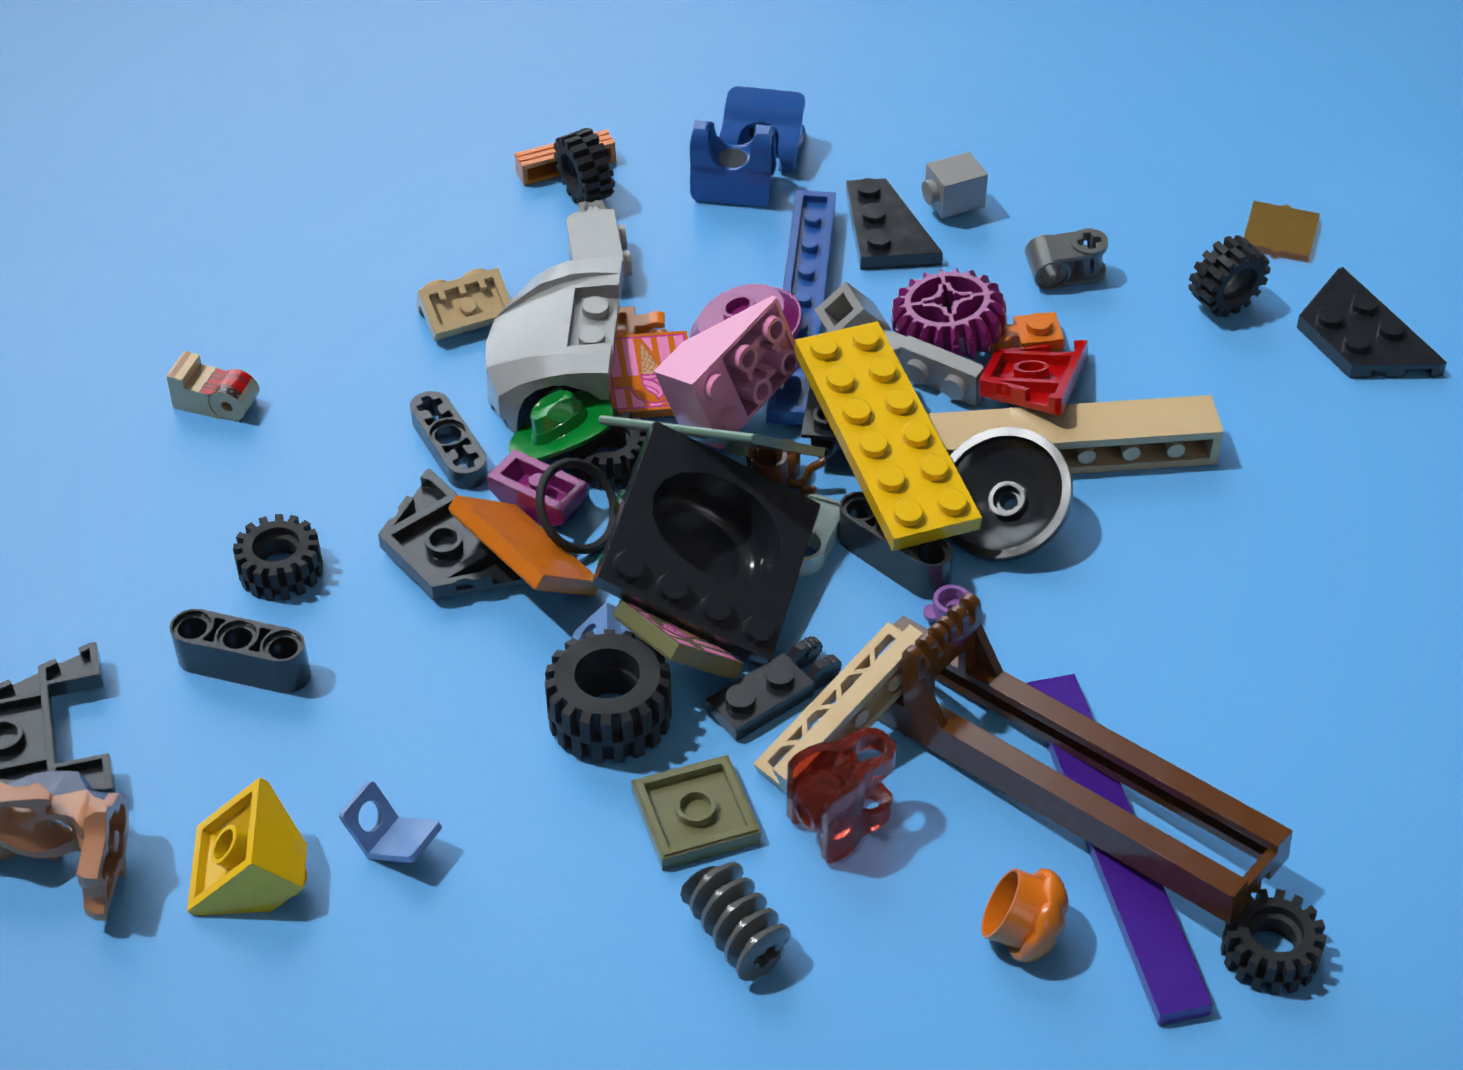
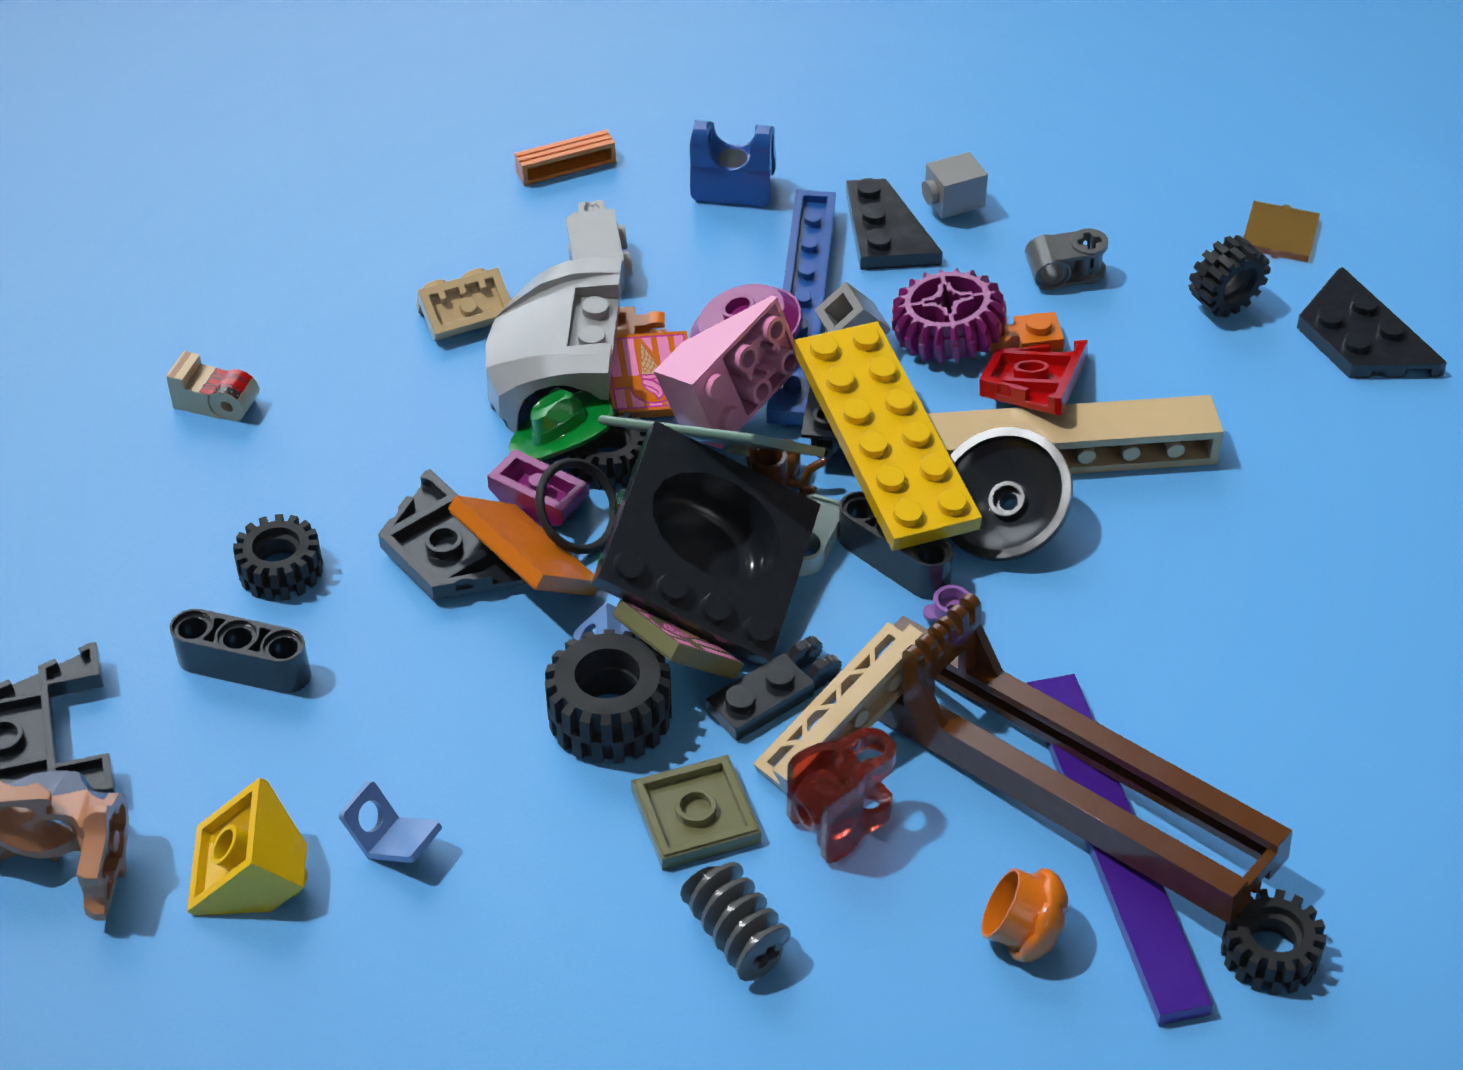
beam [410,391,488,489] -> none
black tyre [553,128,615,206] -> none
blue piece [719,86,806,172] -> none
light grey hinge [883,329,984,407] -> none

